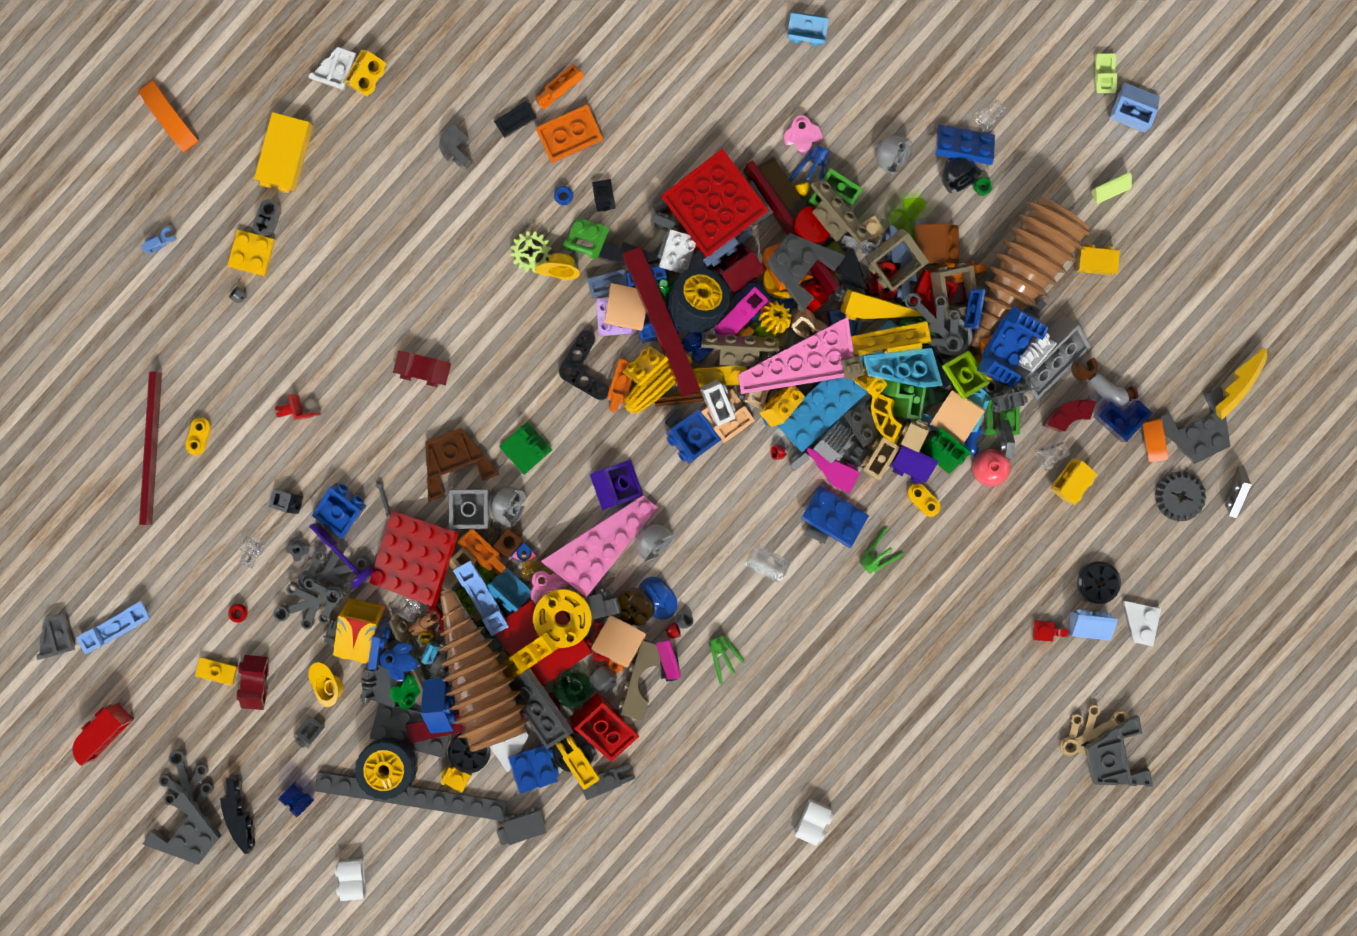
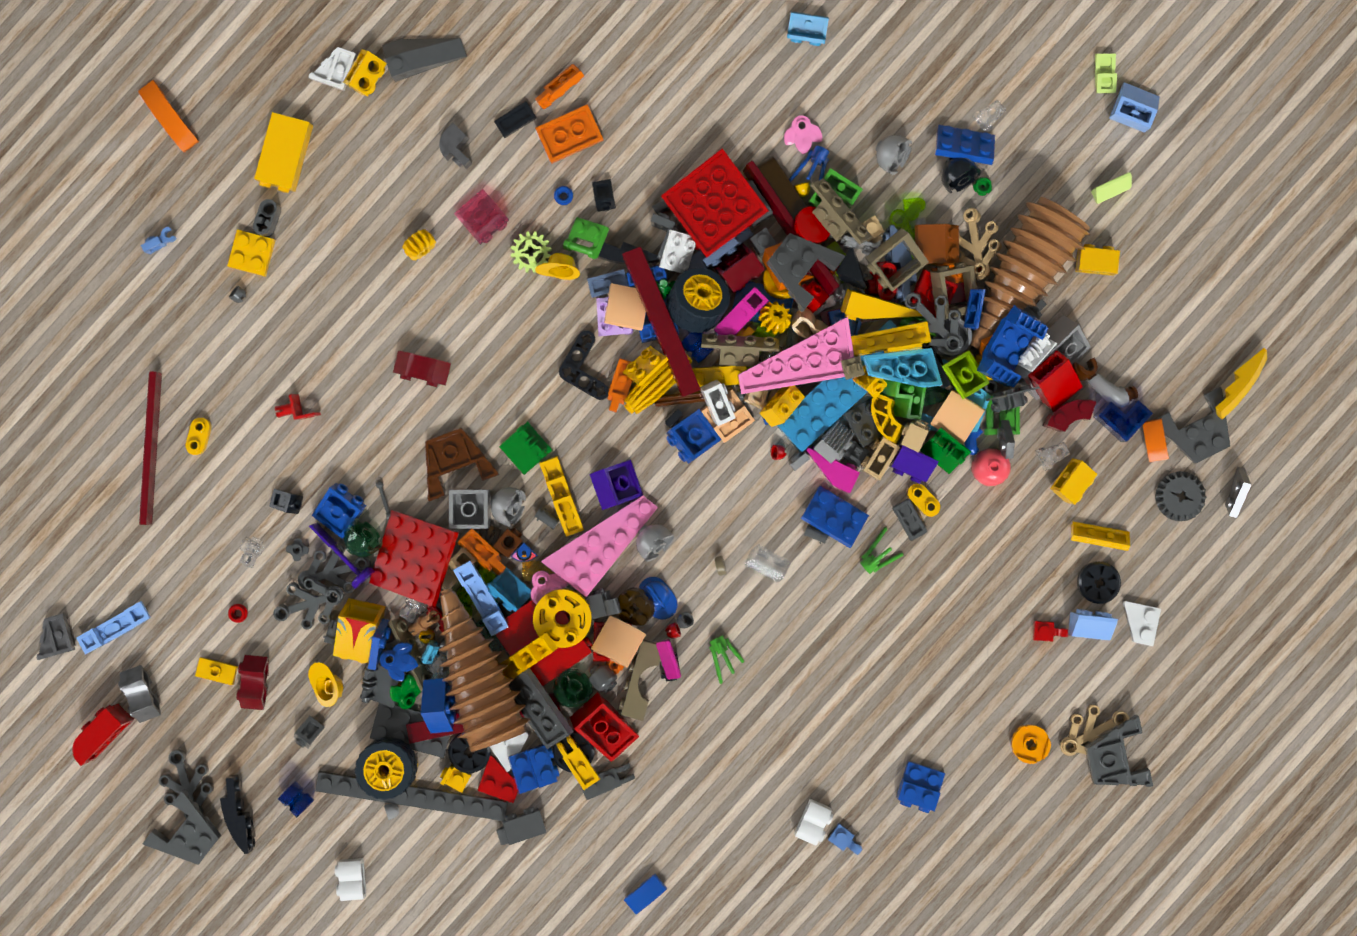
none -> flat silver brick [118,665,161,723]
none -> clear green cylinder [343,519,383,557]
none -> dark grey wedge [382,38,467,82]
none -> light grey hinge [384,803,399,820]
none -> yellow gear [402,229,436,261]
none -> clear pink plate [454,189,509,245]
none -> red wing [478,755,518,804]
none -> dark grey pin [534,507,560,529]
none -> yellow slope [539,456,584,537]
none -> blue slope [624,874,667,914]
none -> dark tan tile [715,556,727,576]
none -> dark grey brick [749,228,777,257]
none -> white hand [813,295,836,316]
none -> medium blue plate [828,823,862,855]
none -> dark grey plate [892,498,928,541]
none -> blue plate [896,761,945,813]
none -> tan plant [959,208,1002,280]
none -> light orange plate [1011,724,1051,764]
none -> red brick [1028,350,1083,412]
none -> yellow plate [1071,521,1130,551]

